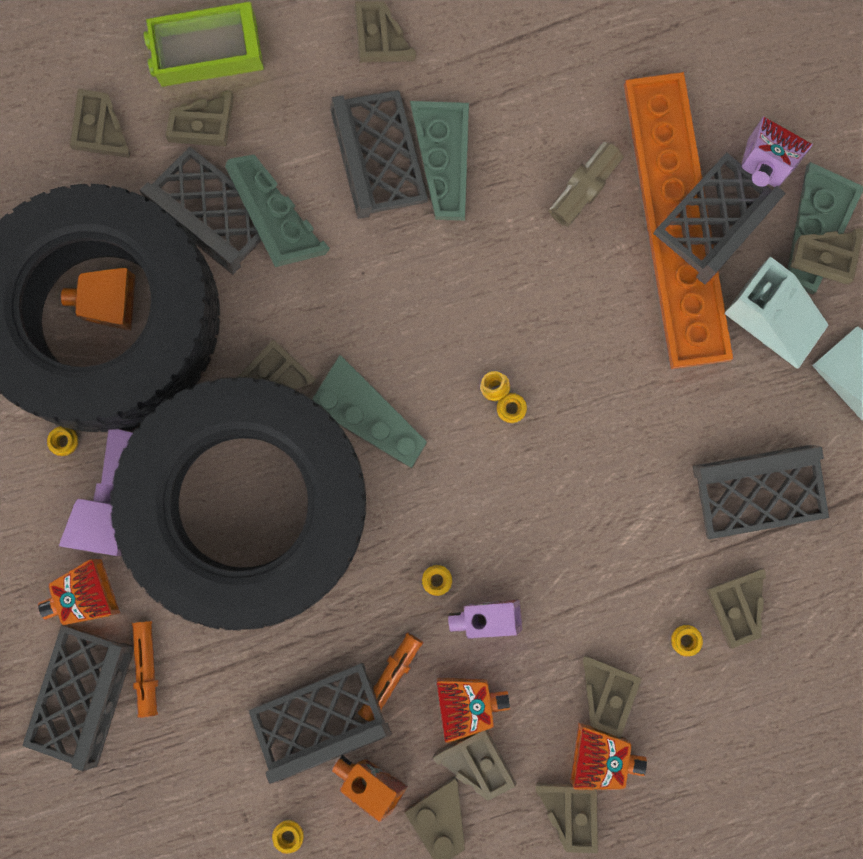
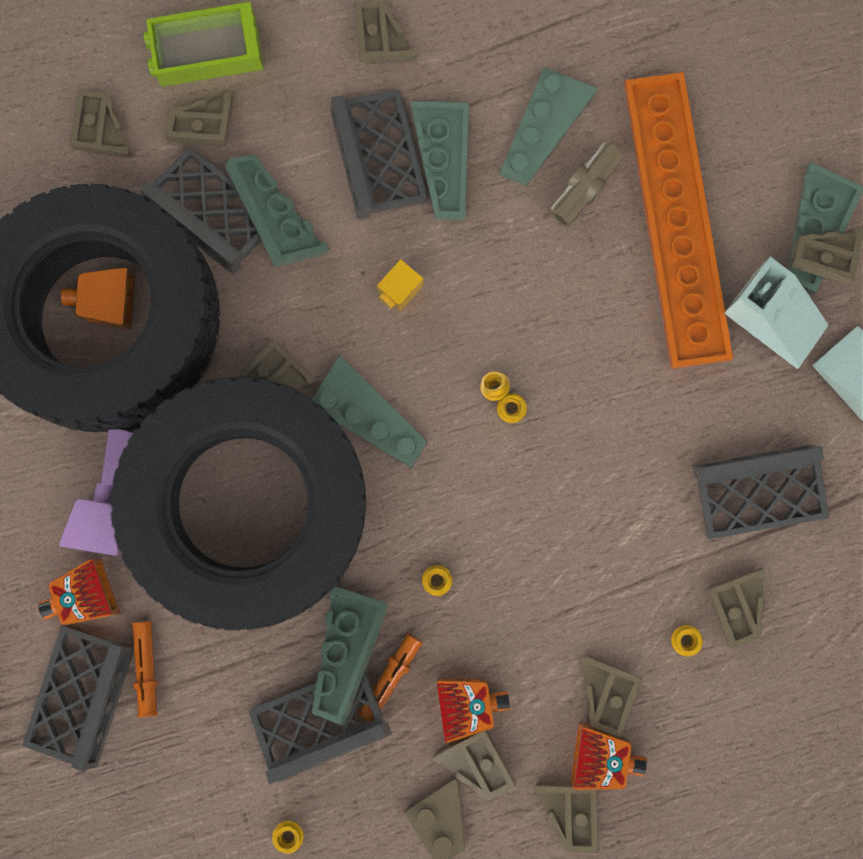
yellow plate [47,426,79,456] -> none
orange torso [332,755,408,822] -> none
lavender torso [448,599,522,638] -> none
dark grey fence [653,152,786,285] -> none
lavender torso [741,116,813,187] -> none
none -> sand green wing [312,586,389,726]
none -> yellow brick [377,259,424,312]
none -> sand green wing [500,67,598,186]

